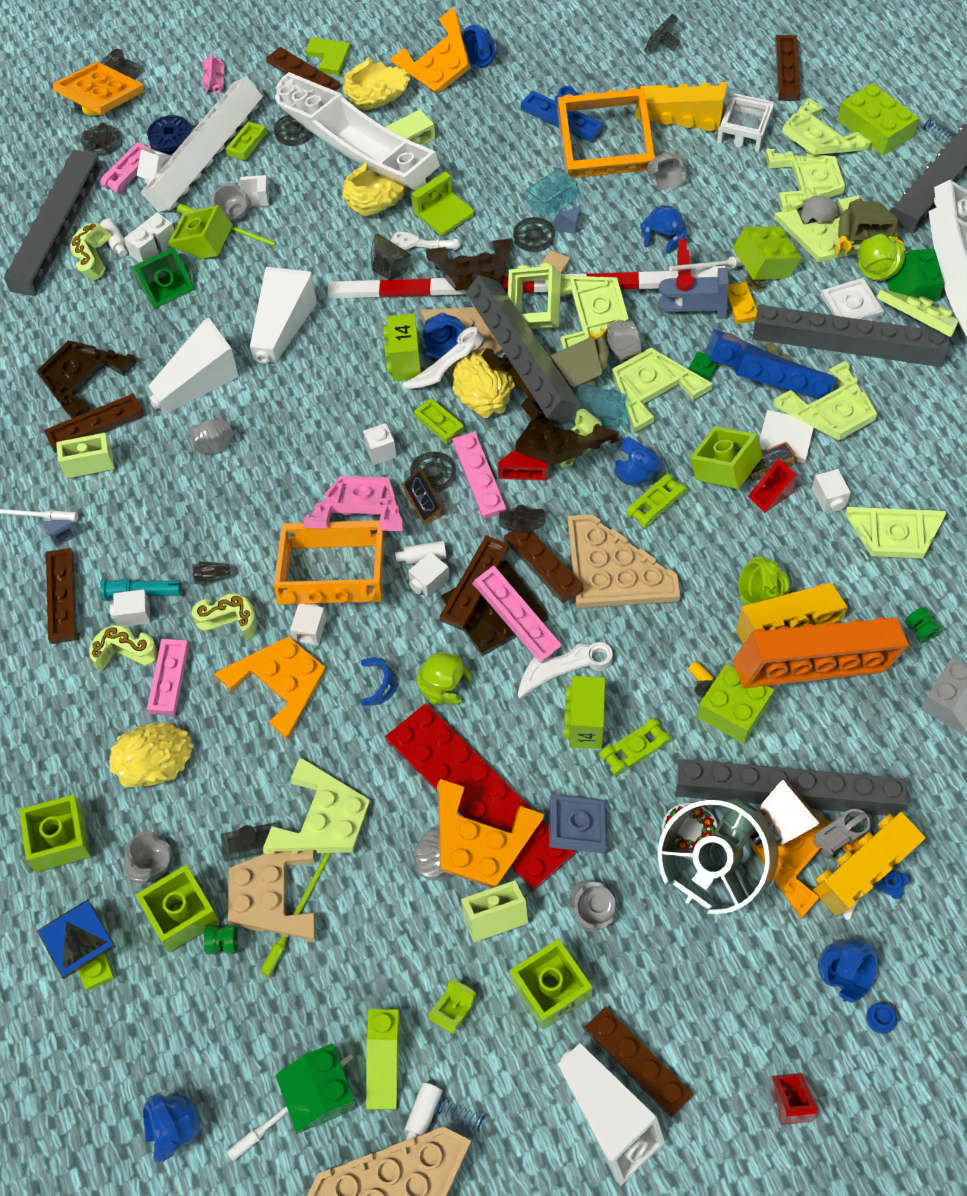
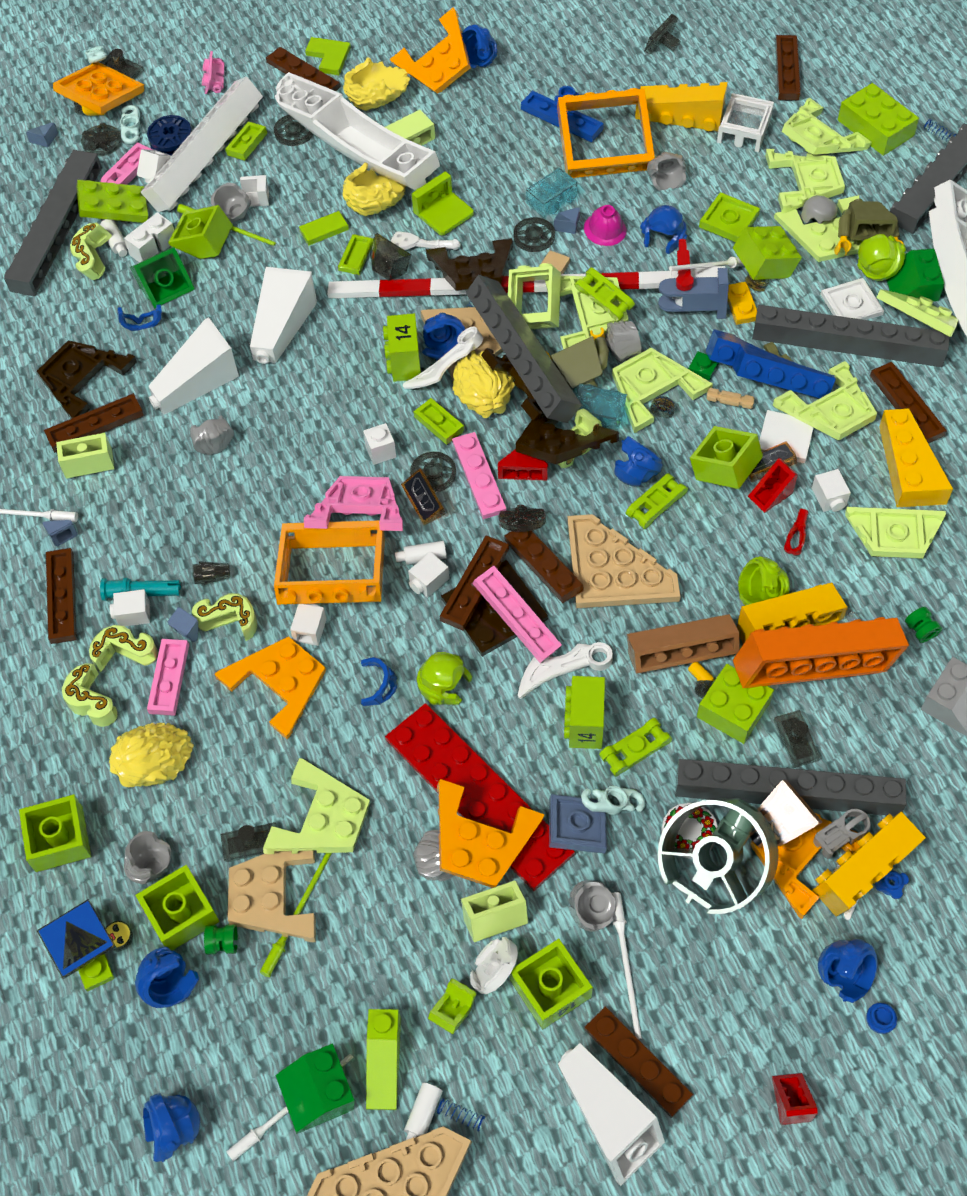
none -> sand blue slope [26,122,58,147]
none -> yellowish green animal [62,663,118,727]
none -> lime plate [76,180,148,223]
none -> light aqua piece [85,46,107,63]
none -> tile [103,921,133,952]
none -> blue helmet [117,304,162,331]
none -> light aqua piece [120,105,141,144]
none -> blue helmet [135,947,199,1008]
none -> sand blue slope [167,607,198,642]
none -> lime tile [299,211,349,246]
none -> lime tile [338,234,374,275]
none -> white tile [470,937,518,994]
none -> lime plate [574,267,635,321]
none -> light aqua piece [581,786,646,815]
none -> dark pink hat [584,205,627,246]
none -> white piece [612,892,642,1039]
none -> medium nougat brick [627,614,740,674]
none -> clear smoke tile [650,396,676,418]
none -> lime plate [699,192,760,242]
none -> tan axle [706,388,755,409]
none -> clear smoke tile [773,710,820,768]
none -> red piece [784,509,809,556]
none -> reddish brown plate [870,362,947,444]
none -> yellow wedge [879,409,953,507]

